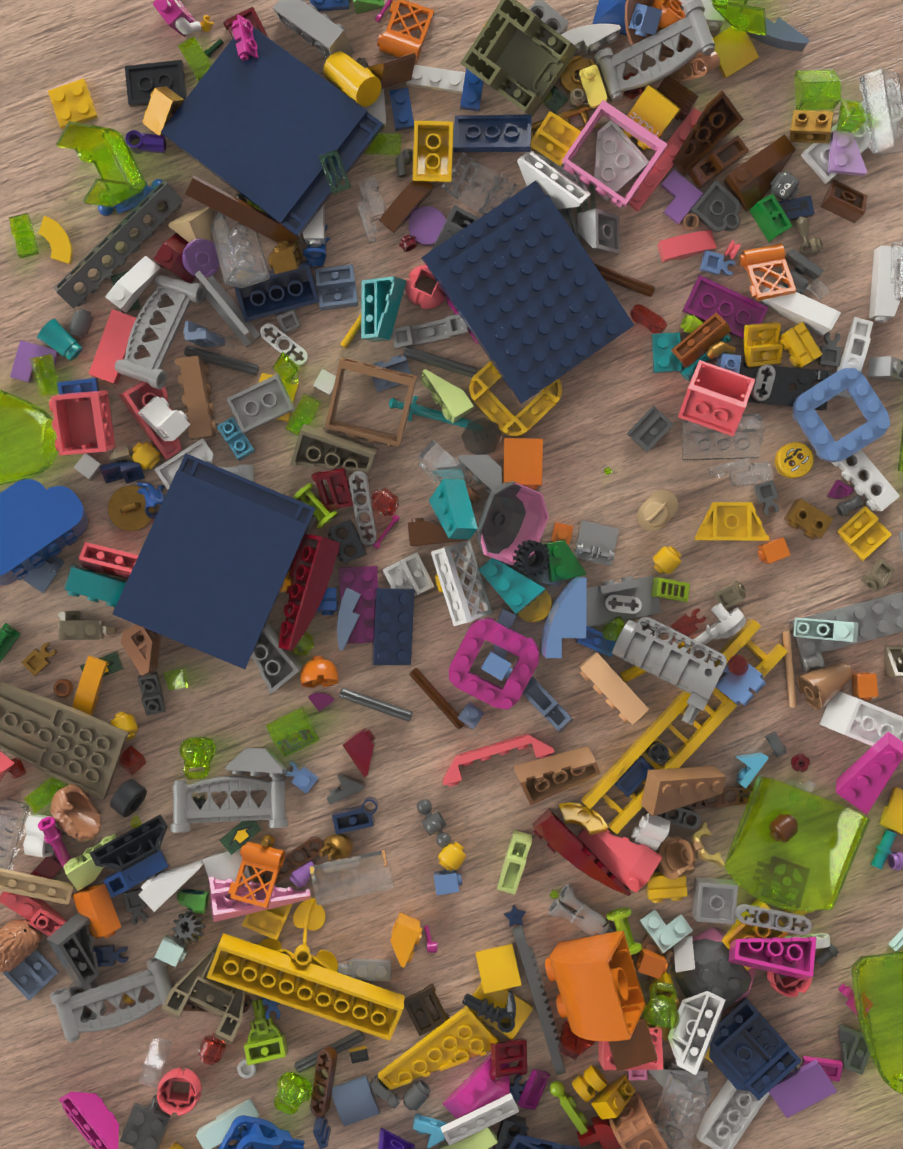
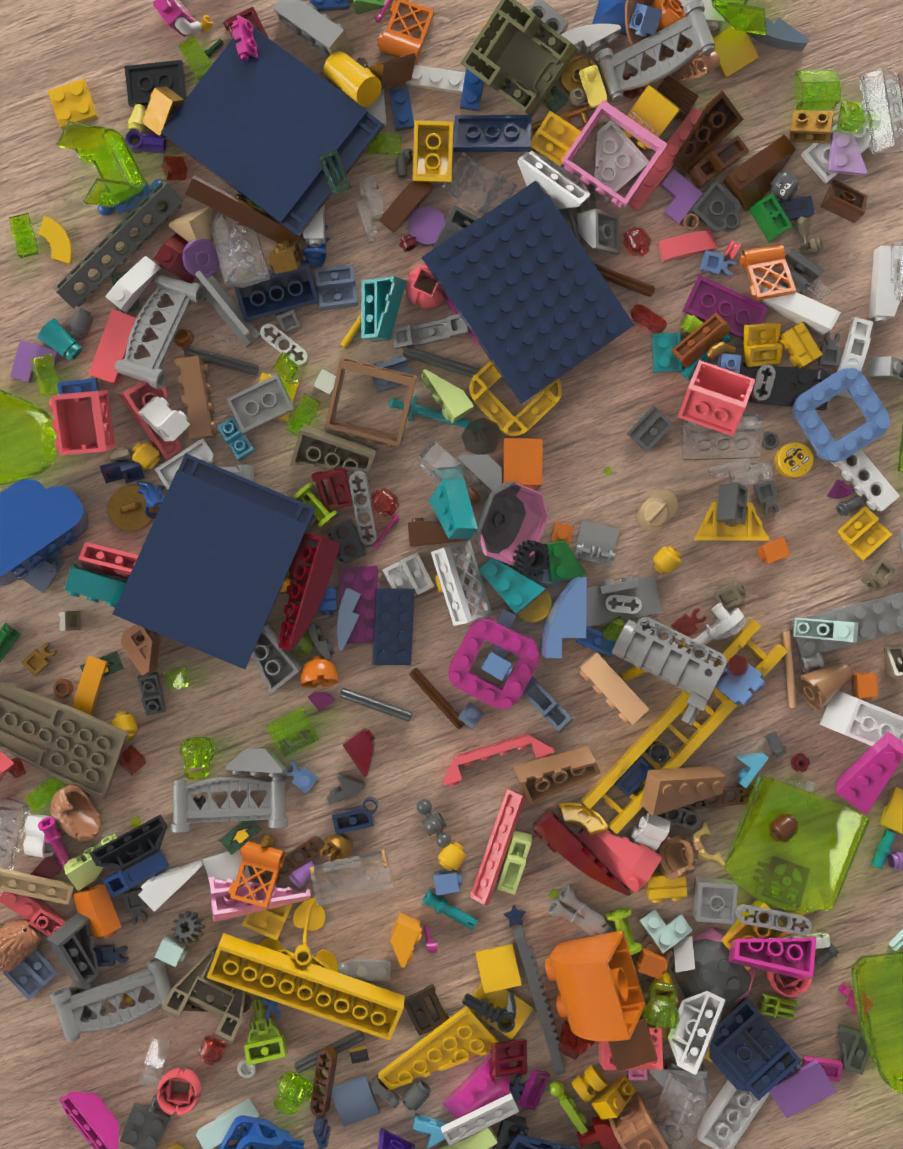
dark tan hinge [59,620,115,640] -> none
white tile [74,453,102,480] -> none
black tyre [110,779,147,817] -> none
bright green rock [177,889,209,914] -> none
sand blue bracket [183,321,225,348] -> none
lime slope [651,577,690,602] -> none
pearl gold brick [784,499,834,540] -> none
none -> light yellow cone [127,104,146,133]
none -> clear red slope [162,156,188,180]
none -> dark orange plate [175,329,194,348]
none -> dark grey slope [308,622,335,659]
none -> teal pin [421,889,478,930]
none -> coral plate [470,789,526,905]
none -> clear red head [623,227,652,257]
none -> dark grey hinge [716,482,748,526]
none -> lime arm [759,992,798,1020]
none -> dark grey plate [760,431,779,450]

